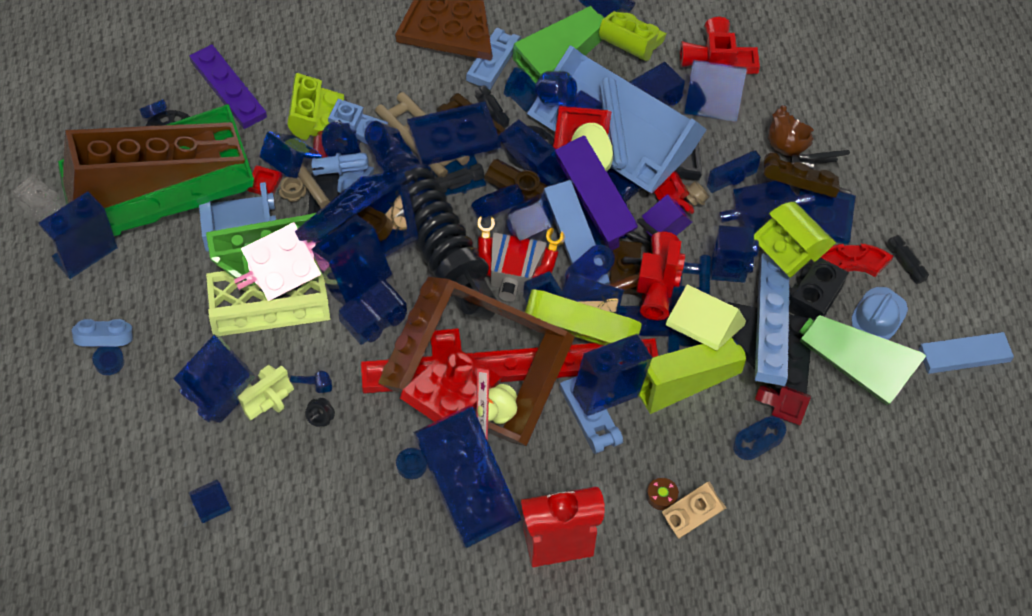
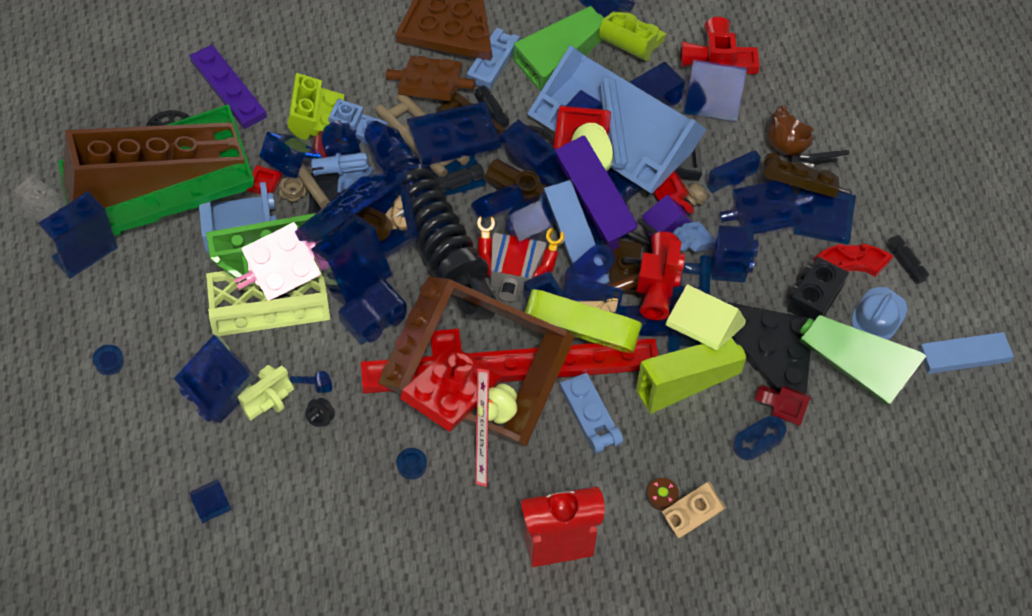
medium blue plate [72,319,133,346] -> none
clear blue tile [139,99,168,119] -> none
clear blue plate [413,405,522,548] -> none
clear blue tile [504,67,542,112] -> none
clear blue head [535,71,577,106] -> none
clear blue window [572,334,653,417] -> none
lime brick [751,202,836,278] -> none
medium blue plate [755,254,789,386] -> none
none -> reddish brown plate [386,56,476,101]
none -> medium blue plate [673,221,716,252]

